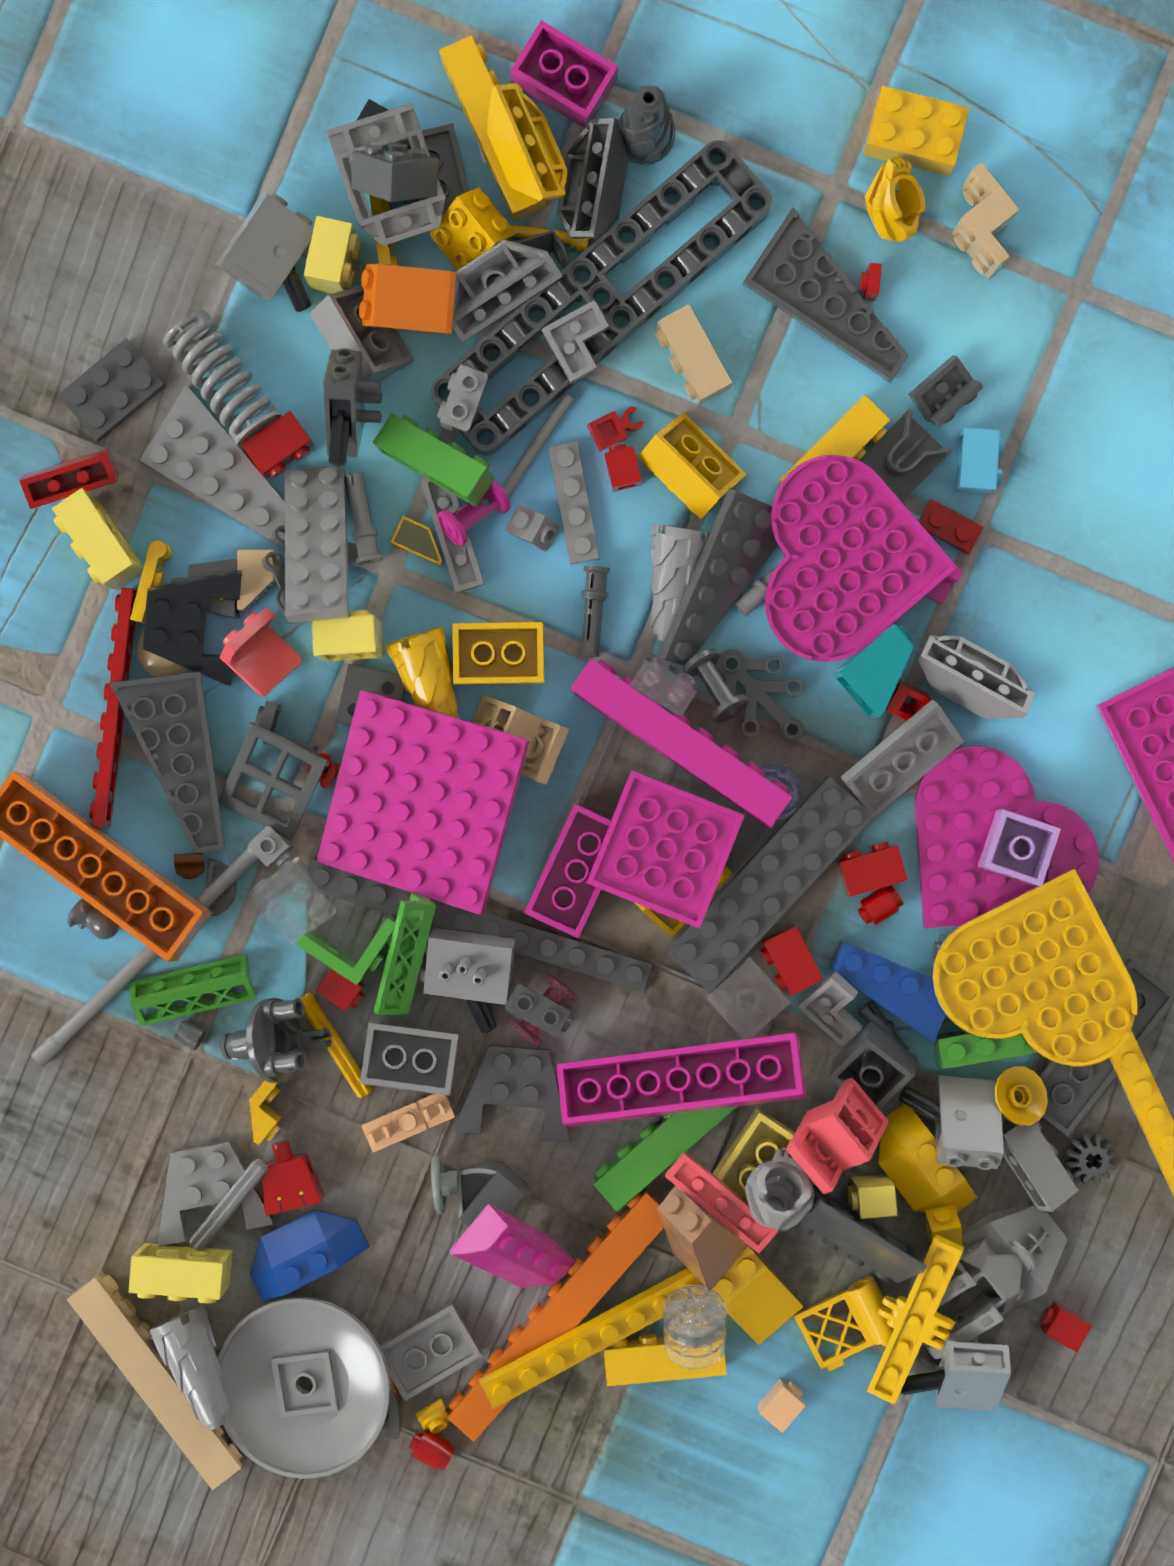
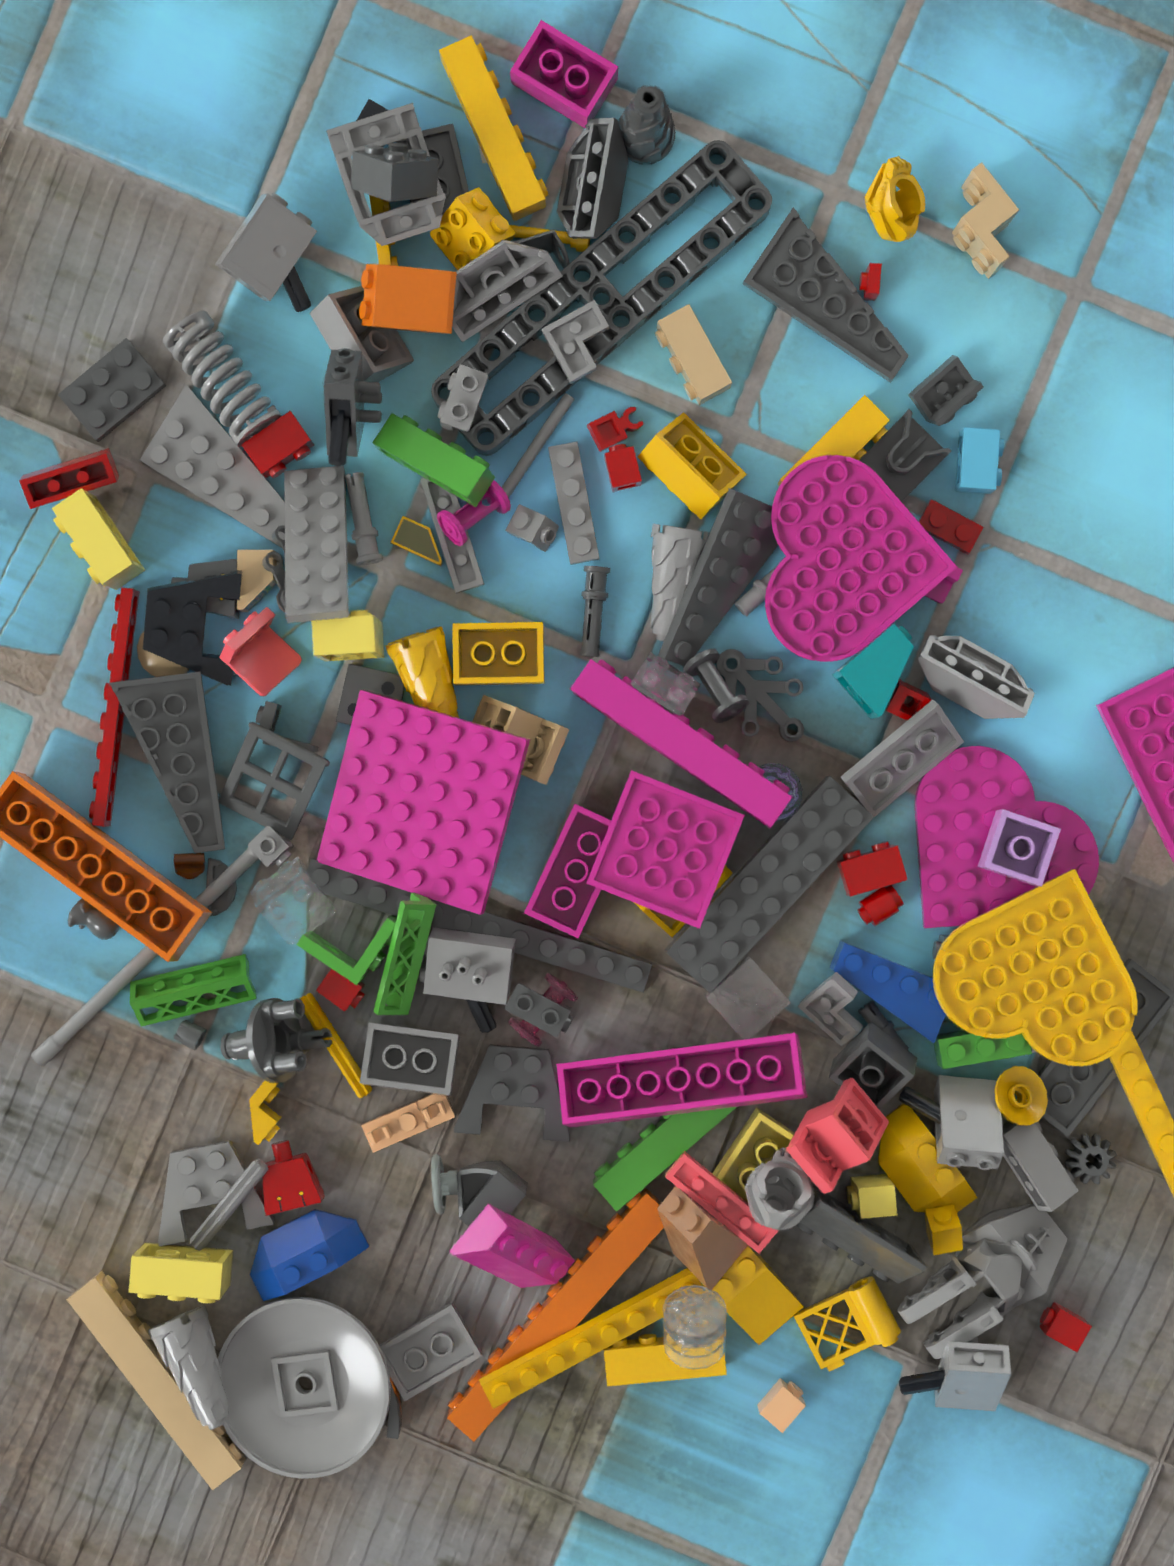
yellow plate [130,540,172,624] -> none
light yellow brick [304,216,362,294] -> none
red plate [307,753,341,788] -> none
red brick [408,1430,455,1471] -> none
yellow plate [416,1397,449,1434] -> none
yellow wedge [487,83,568,201] -> none
red brick [760,924,823,996] -> none
yellow brick [863,86,970,176] -> none
yellow hinge [867,1234,964,1405] -> none

